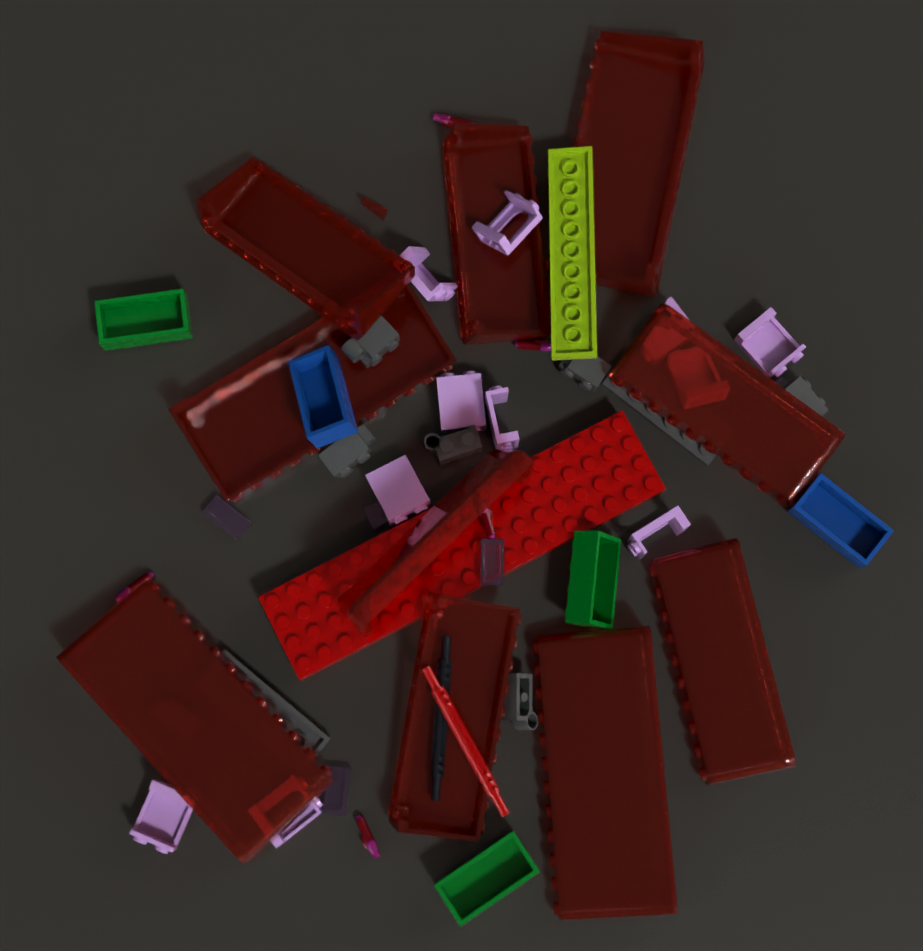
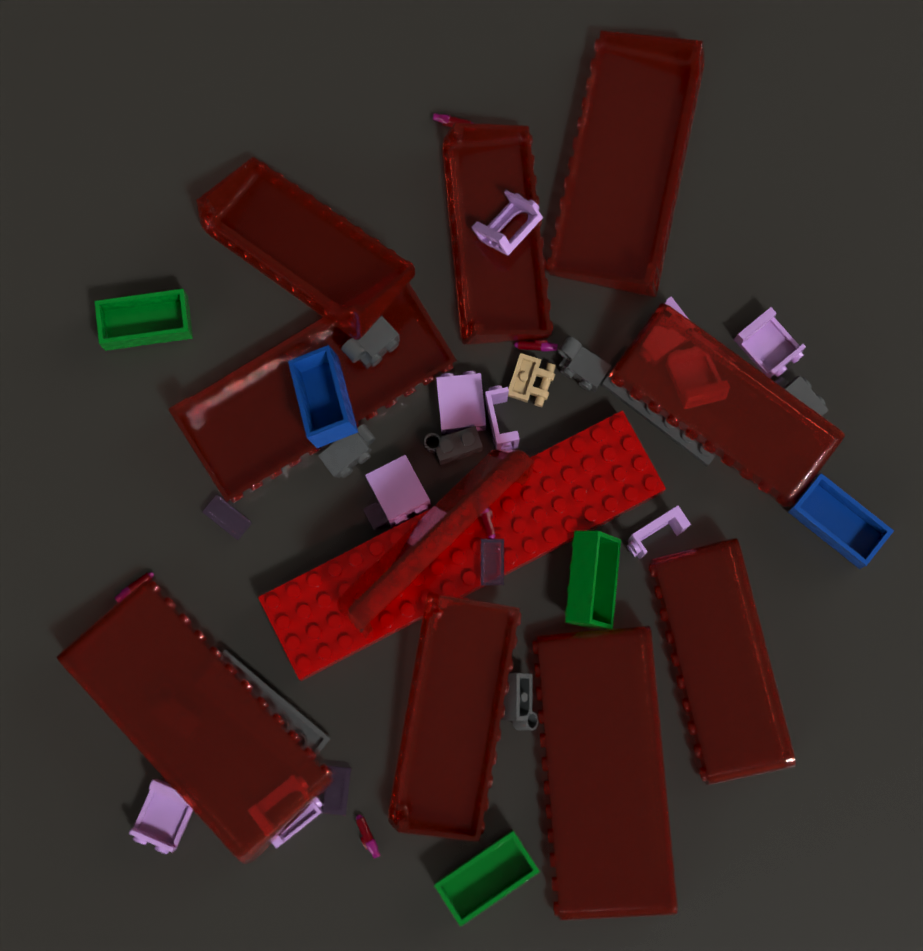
clear red piece [361,197,388,221] -> none
lavender panel [394,246,458,301] -> none
red axle [422,665,510,817] -> none
black axle [430,635,452,801] -> none
lime plate [548,146,598,361] -> none
none -> tan plate [508,353,556,407]

